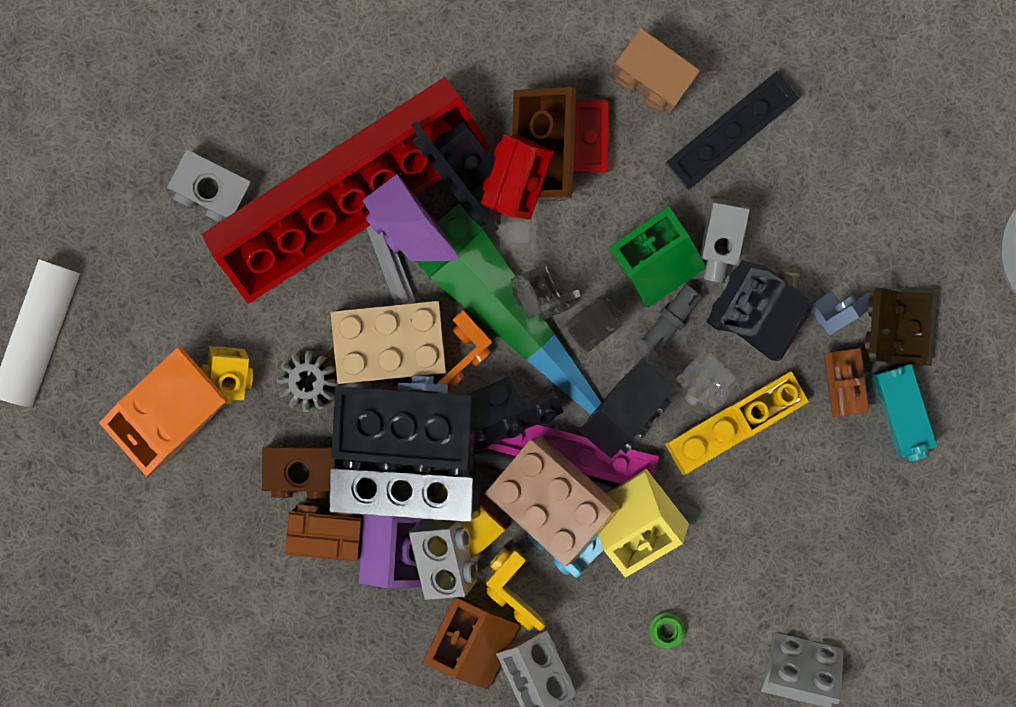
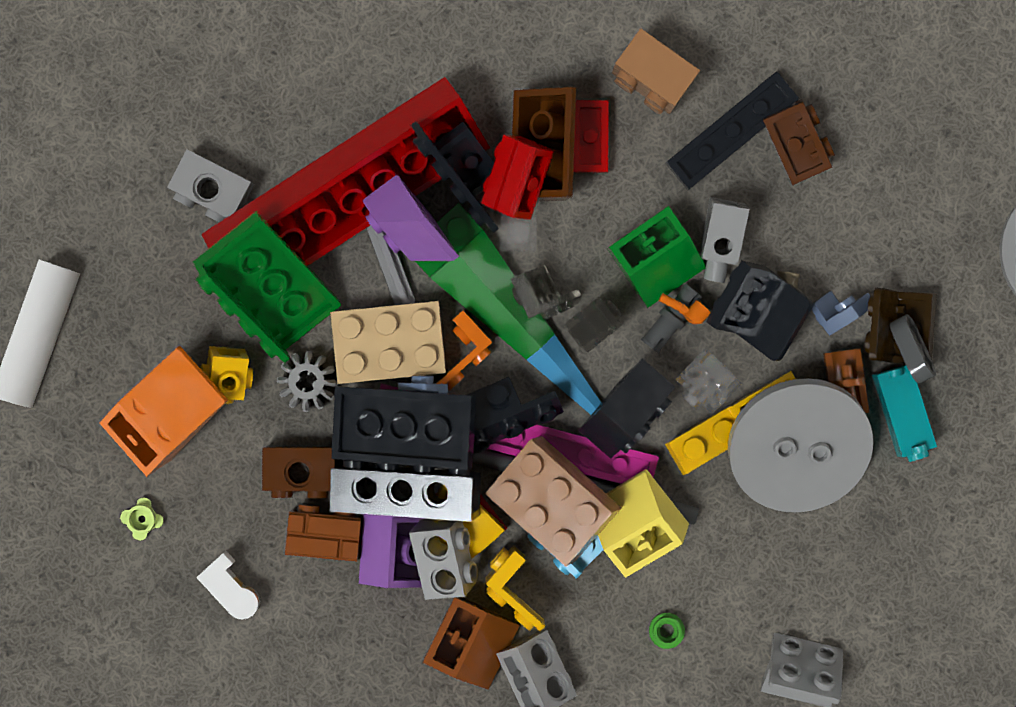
none -> yellowish green plate [120,498,164,540]
none -> green bracket [193,211,342,363]
none -> white leg [196,551,260,620]
none -> orange hand [658,293,710,324]
none -> light grey plate [728,379,873,512]
none -> reddish brown bracket [763,99,835,185]
none -> dark grey beam [890,314,936,384]

